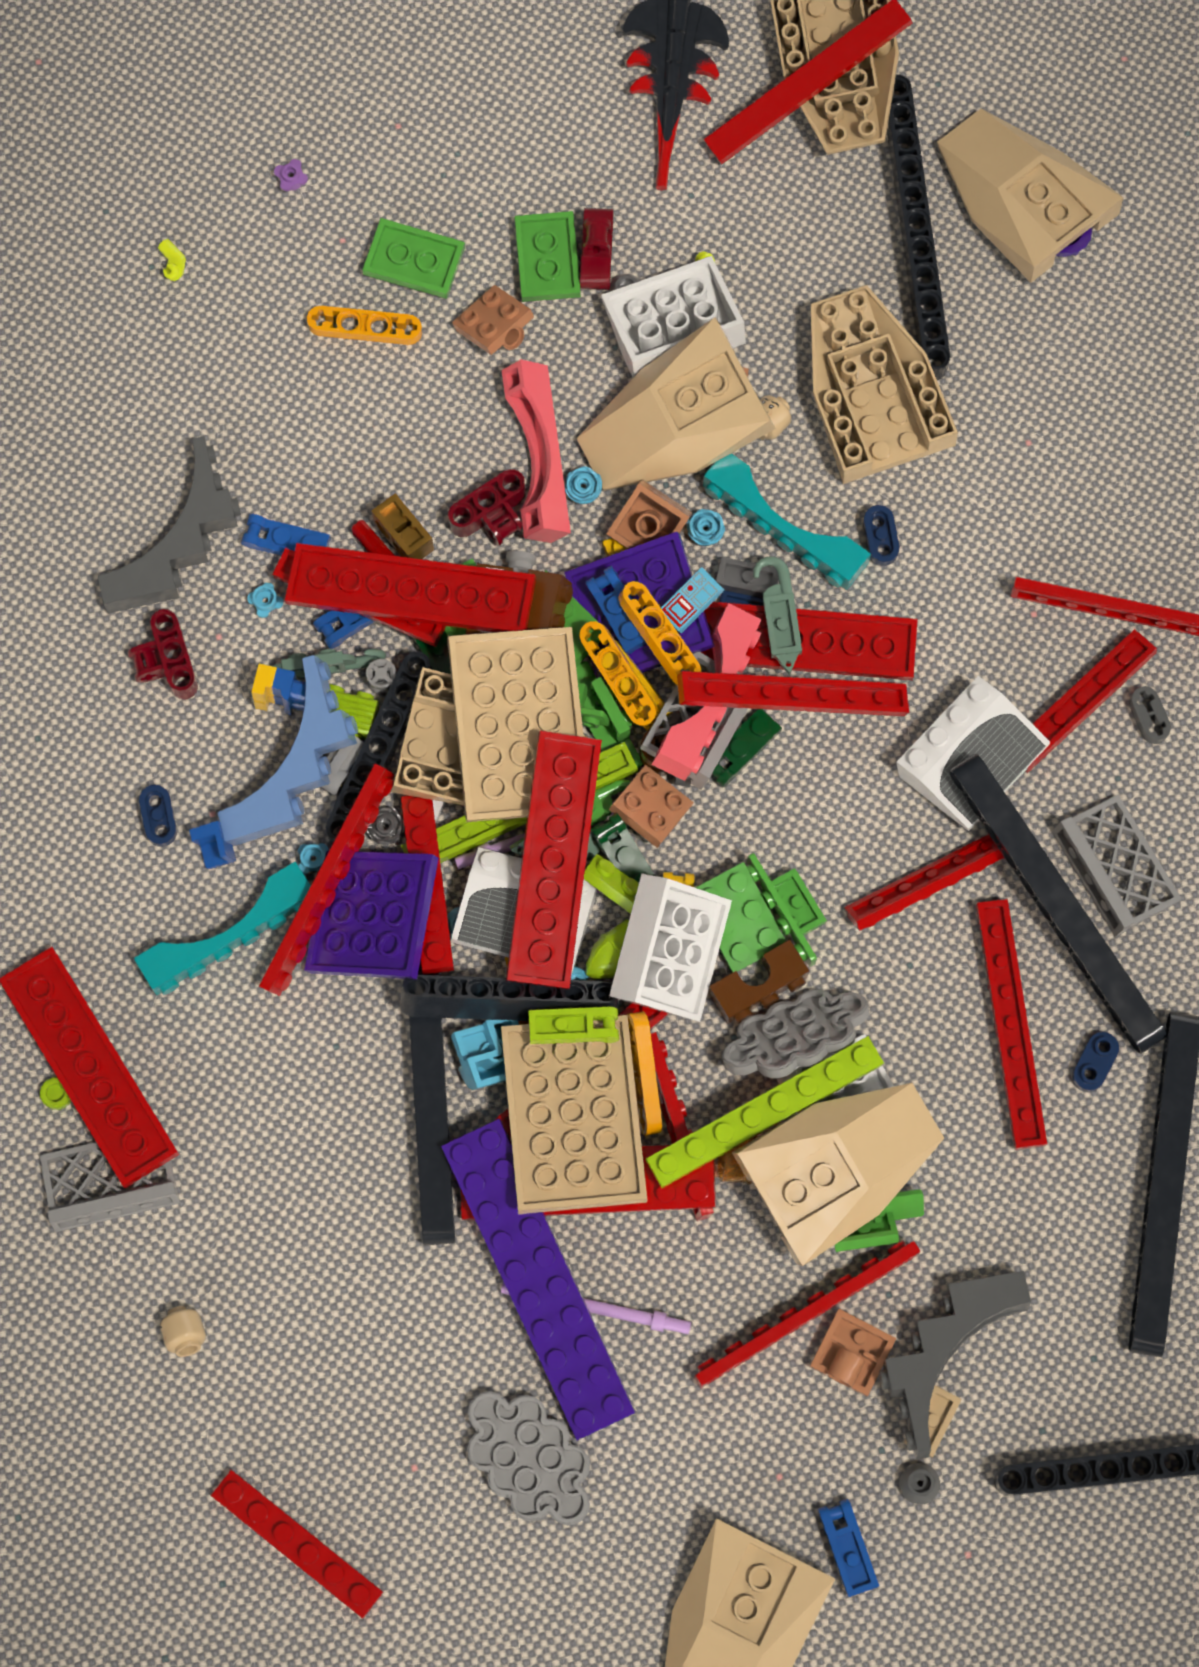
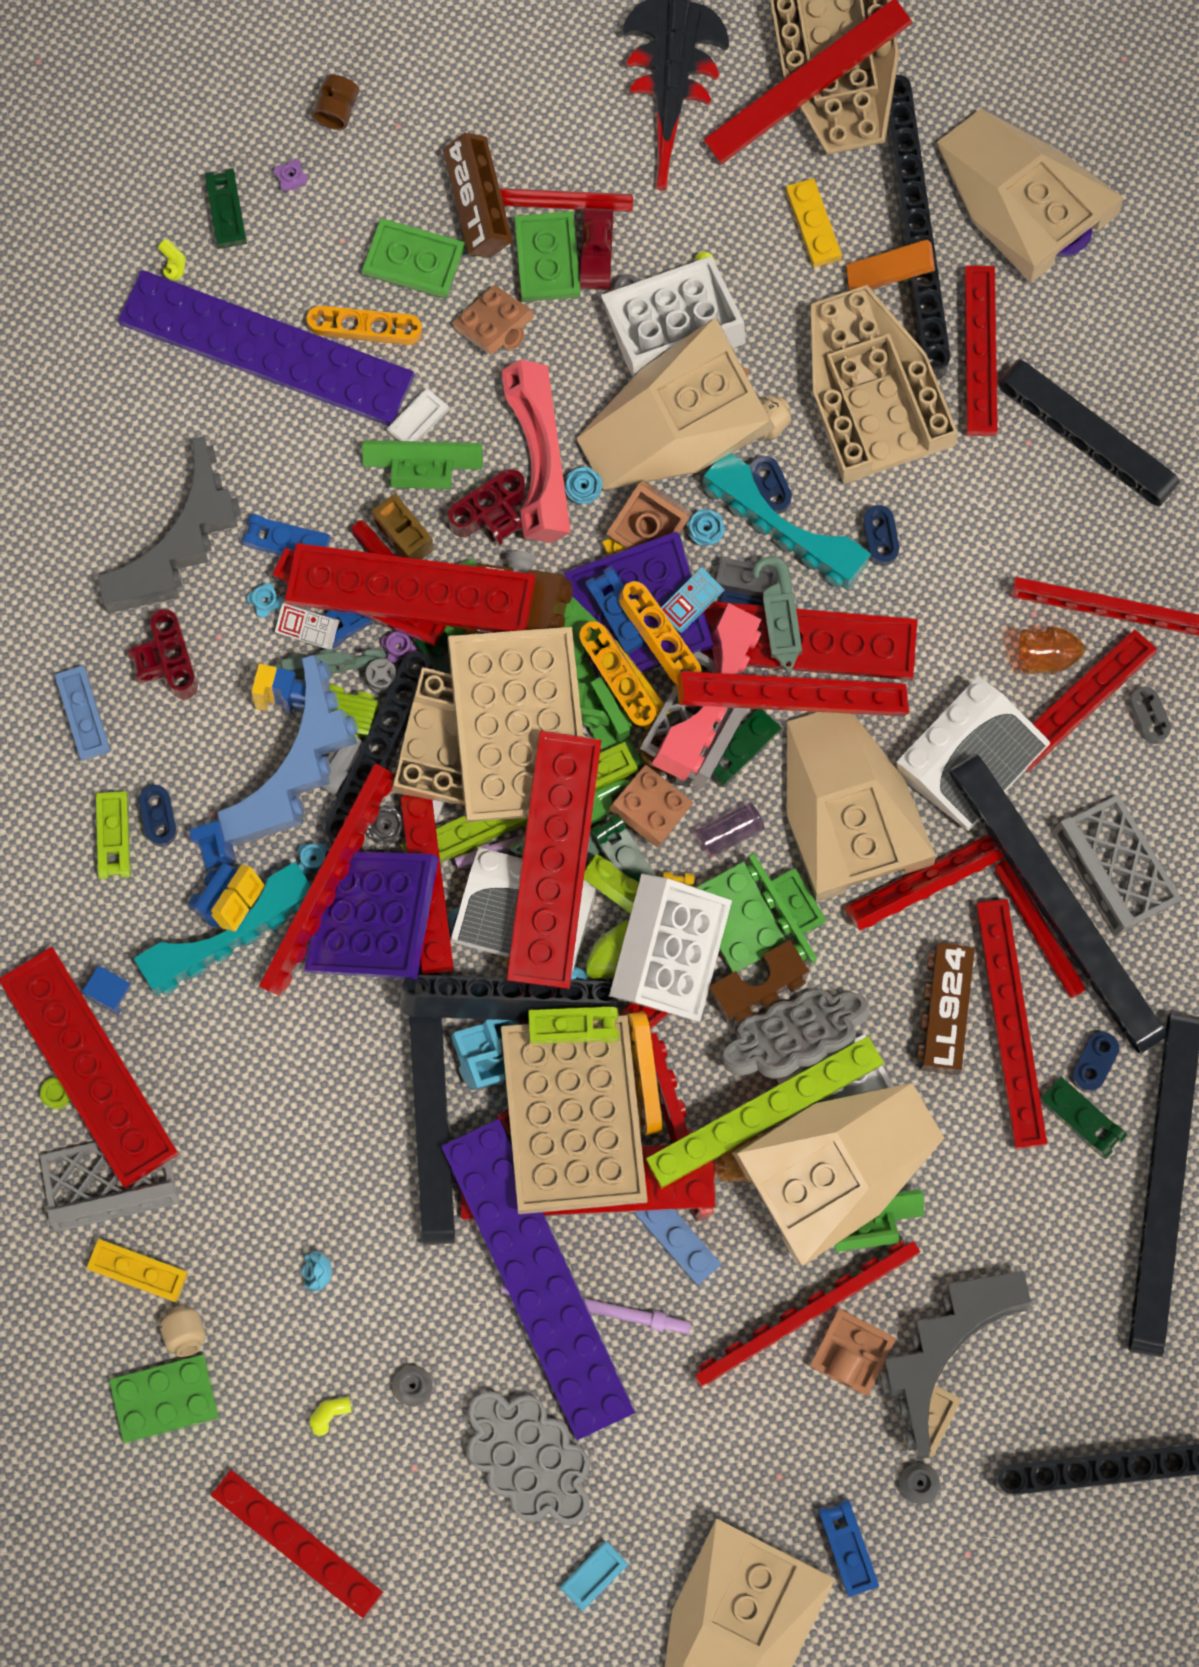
none -> medium blue plate [54,665,111,761]
none -> blue panel [82,965,130,1016]
none -> yellow plate [86,1239,189,1303]
none -> lime plate [96,791,132,879]
none -> bright green plate [109,1354,219,1444]
none -> dark purple plate [118,270,415,426]
none -> yellow hips [188,863,265,932]
none -> dark green plate [205,168,247,249]
none -> white tile [275,603,339,649]
none -> medium azure plate [302,1251,332,1292]
none -> neon yellow arm [309,1397,352,1436]
none -> reddish brown wheel [311,74,360,130]
none -> bright green bracket [362,440,483,489]
none -> medium lavender plate [381,632,416,664]
none -> white tile [386,388,449,441]
none -> flat silver plate [393,1366,433,1407]
none -> reddish brown brick [443,132,513,258]
none -> red axle [500,188,633,212]
none -> medium azure tile [560,1541,629,1612]
none -> medium blue plate [635,1210,722,1286]
none -> clear purple brick [696,802,765,858]
none -> dark blue plate [750,456,792,514]
none -> yellow plate [786,178,842,268]
none -> tan wedge [787,712,936,902]
none -> orange tile [846,240,935,291]
none -> reddish brown brick [916,942,975,1076]
none -> red plate [964,265,998,436]
none -> red axle [995,860,1085,998]
none -> black beam [997,359,1180,507]
none -> clear orange helmet [1019,626,1086,675]
none -> dark green plate [1040,1076,1127,1159]

